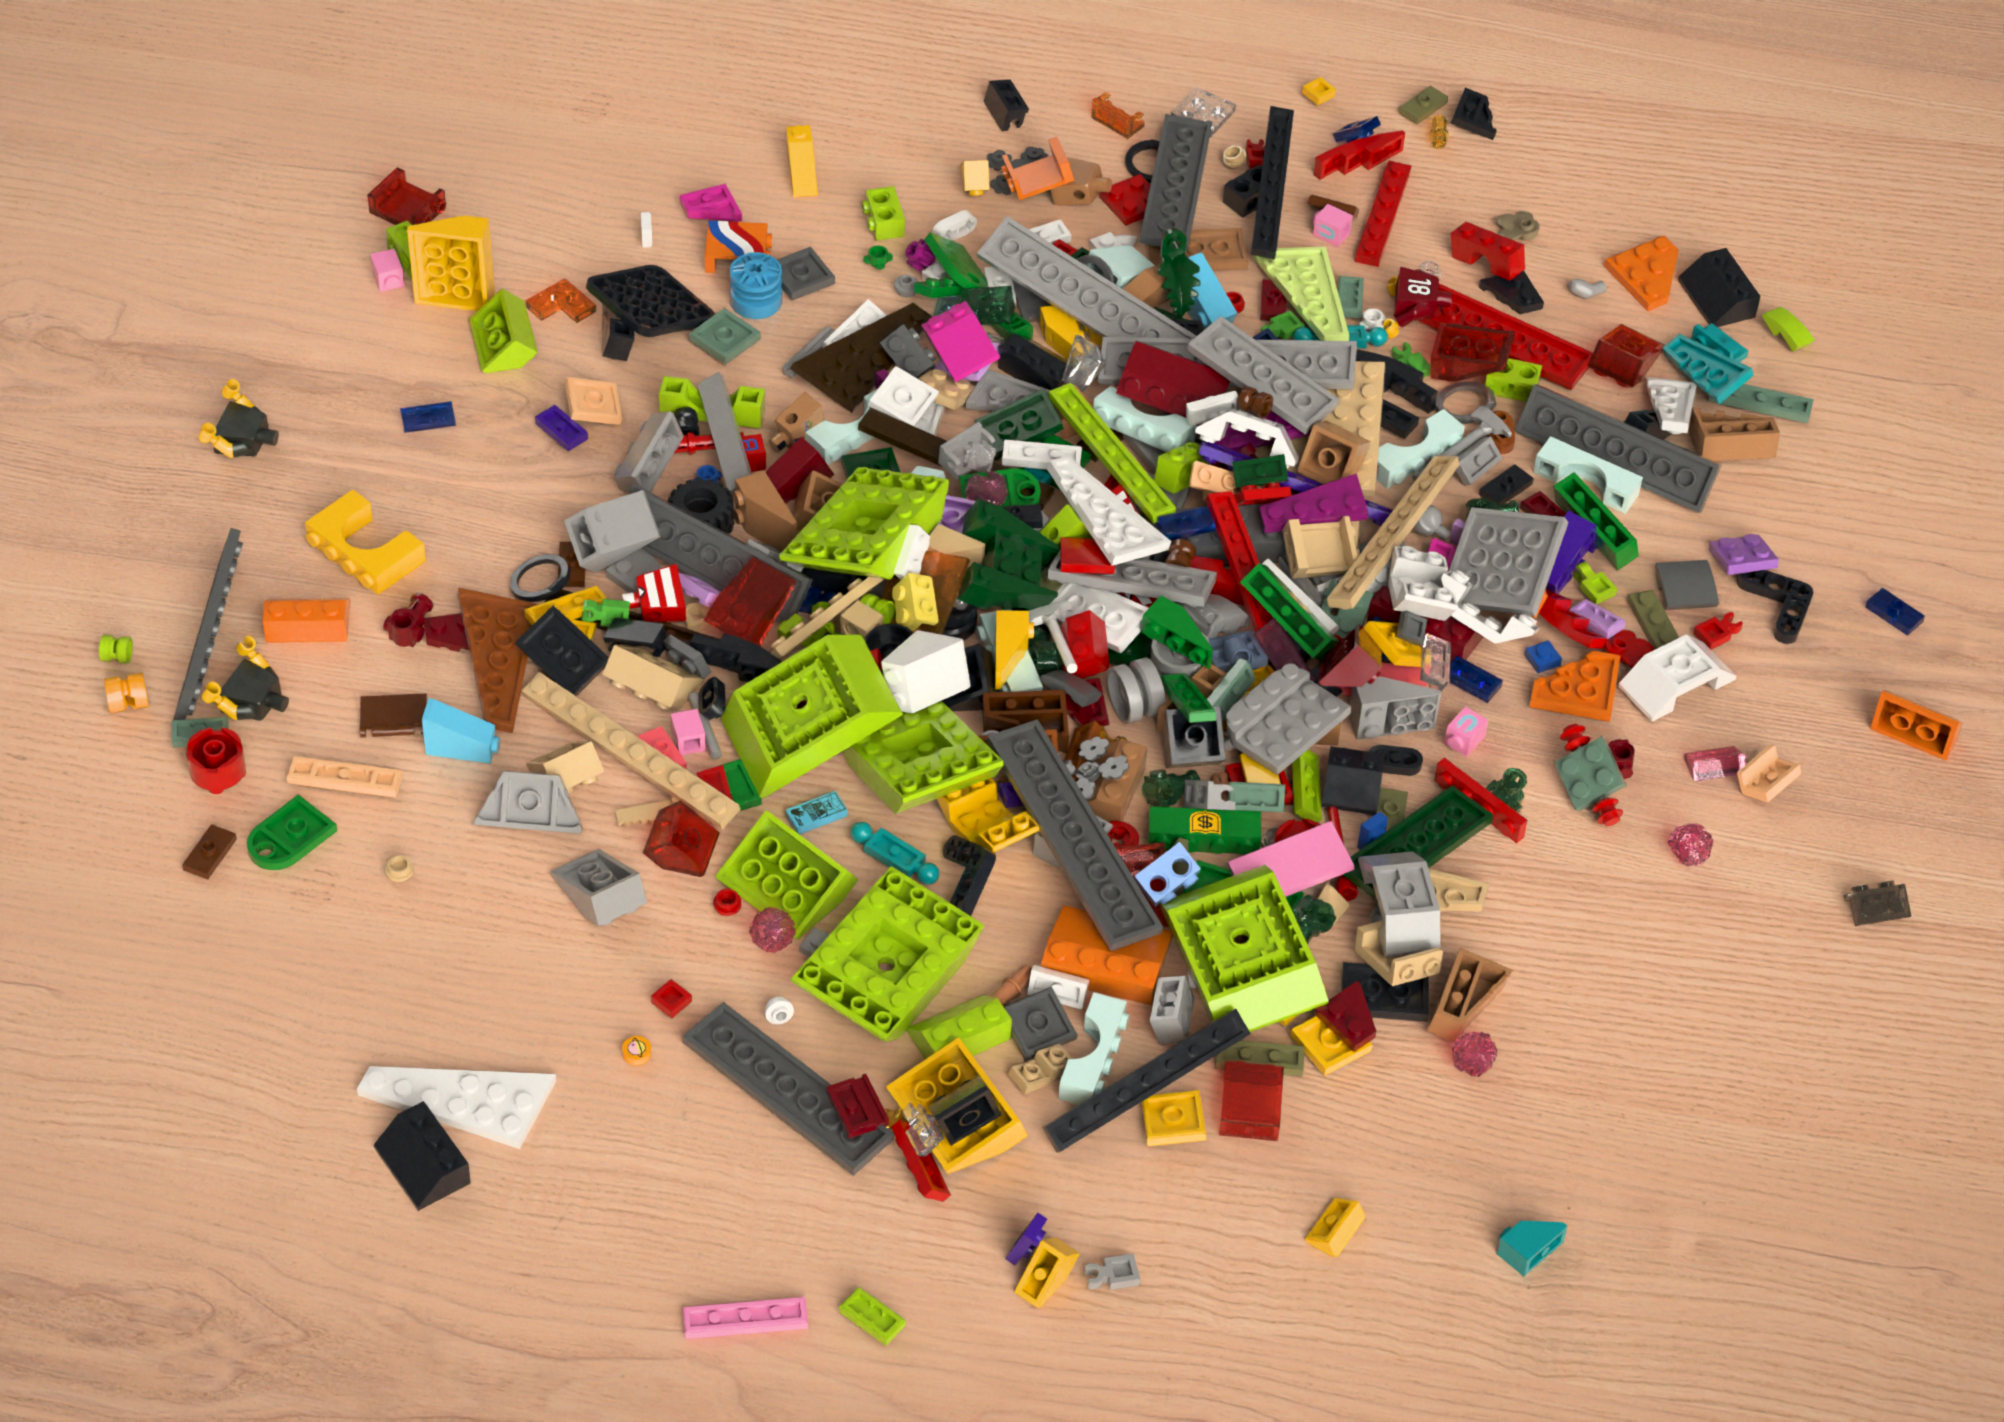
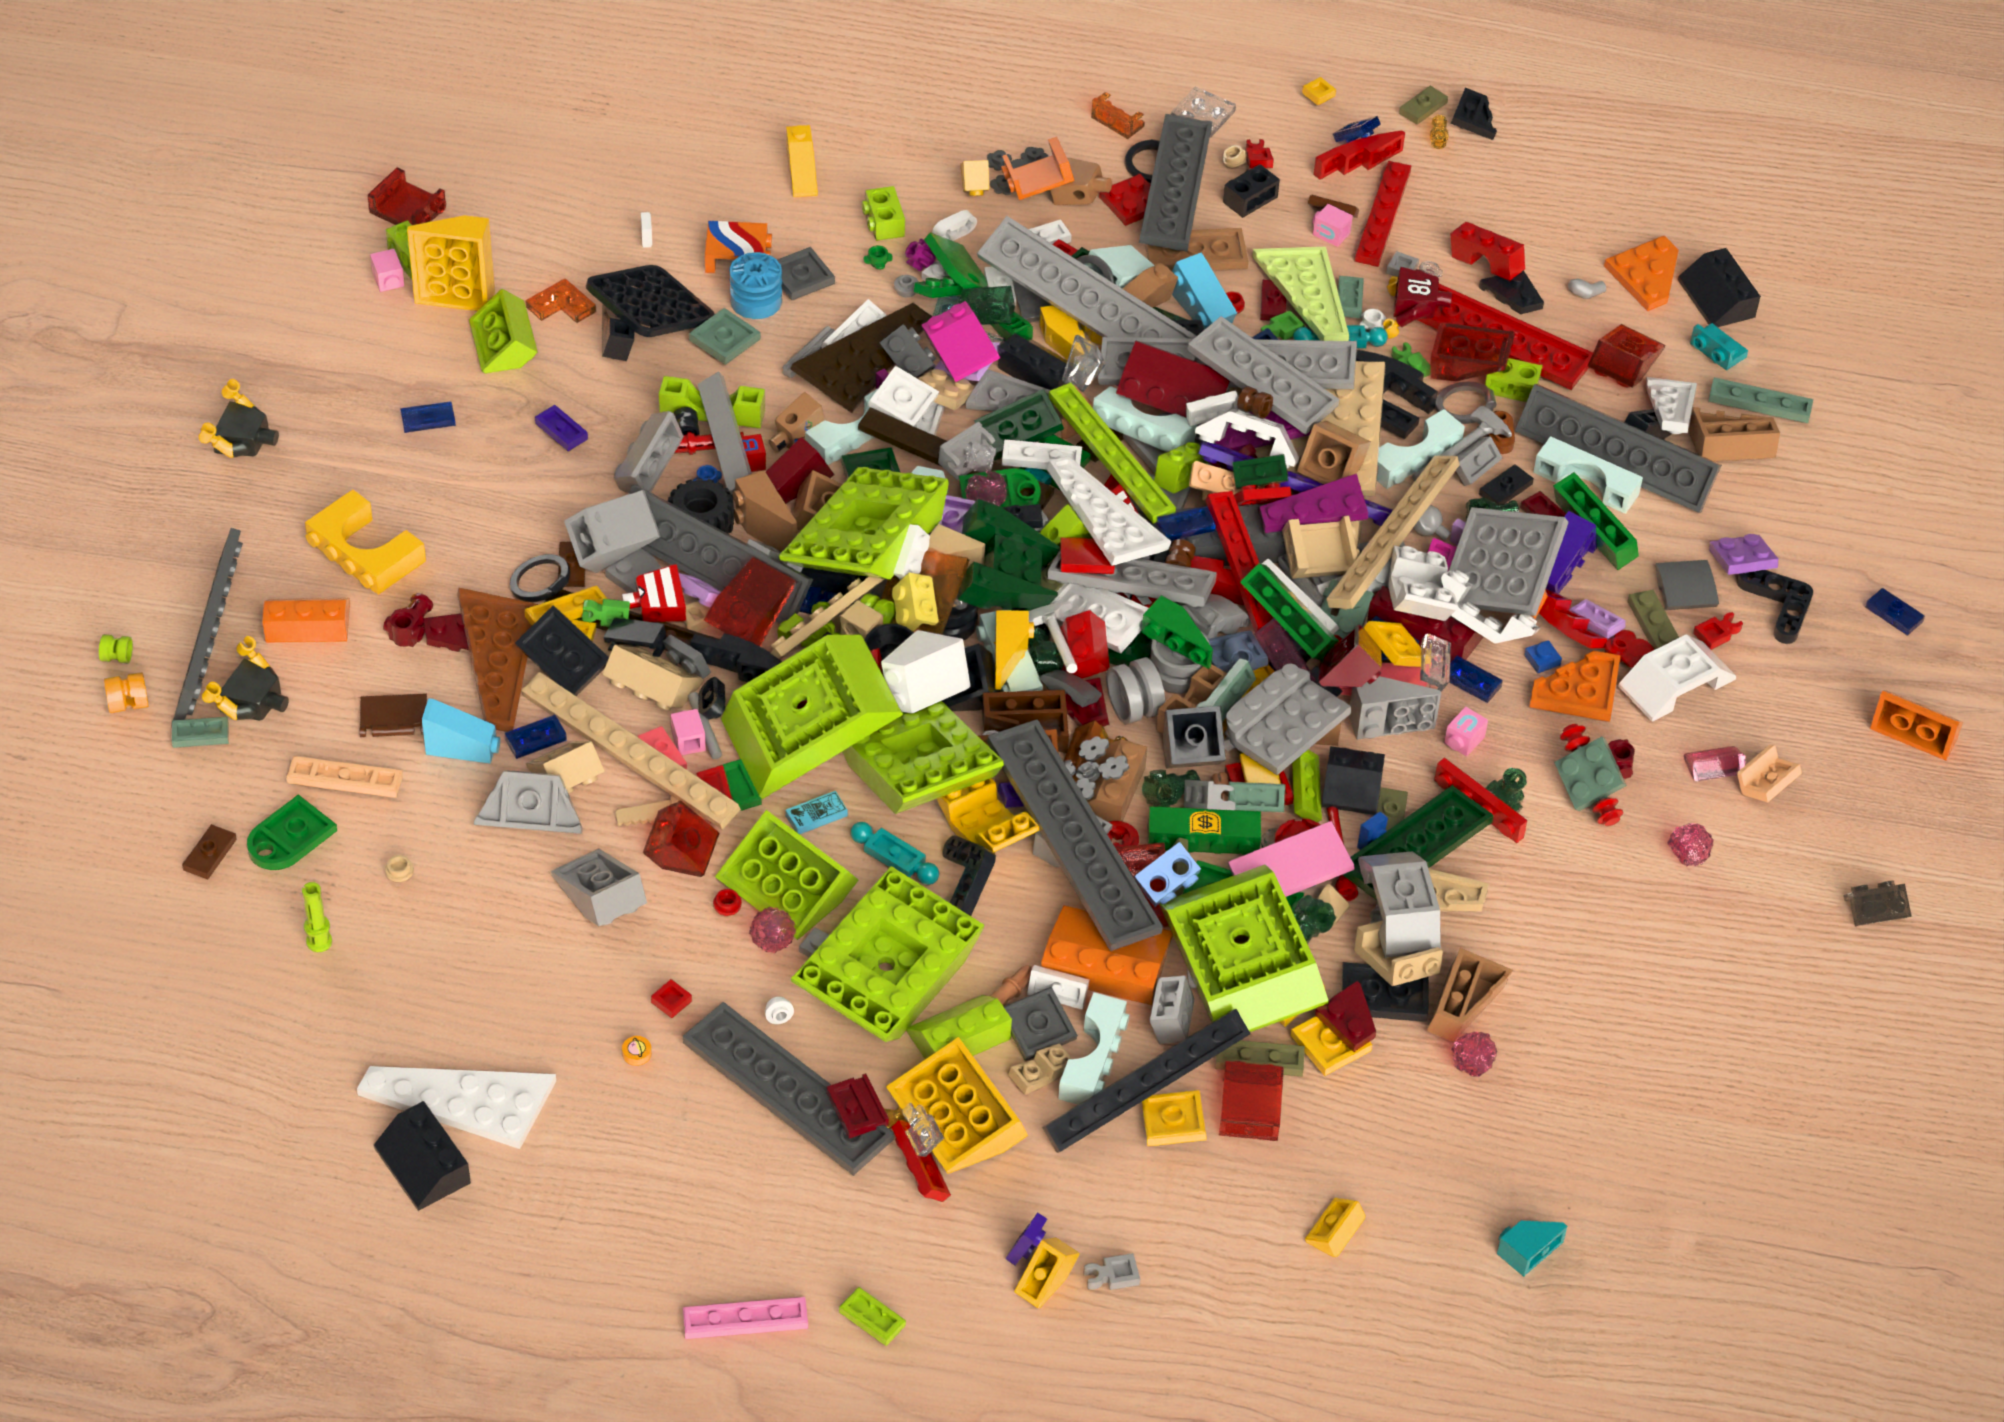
red brick [186,727,246,794] -> none
light nougat plate [565,377,622,425] -> none
dark pink wing [680,184,742,222] -> none
black slope [928,1076,1002,1146] -> none
black hinge [983,79,1029,131] -> none
white plate [1089,232,1138,249] -> none
dark green plant [1157,228,1201,317] -> none
green tile [1160,673,1216,723] -> none
black plate [1250,106,1294,259] -> none
black plate [1369,745,1423,776] -> none
dark grey tile [1396,610,1427,646] -> none
dark tan plate [1495,211,1540,240] -> none
lime plate [1573,561,1618,605] -> none
teal wing [1662,334,1754,405] -> none
lime slope [1762,307,1815,352] -> none
none -> lime pin [302,882,332,953]
none -> clear blue plate [505,715,567,759]
none -> light grey plate [1386,251,1419,277]

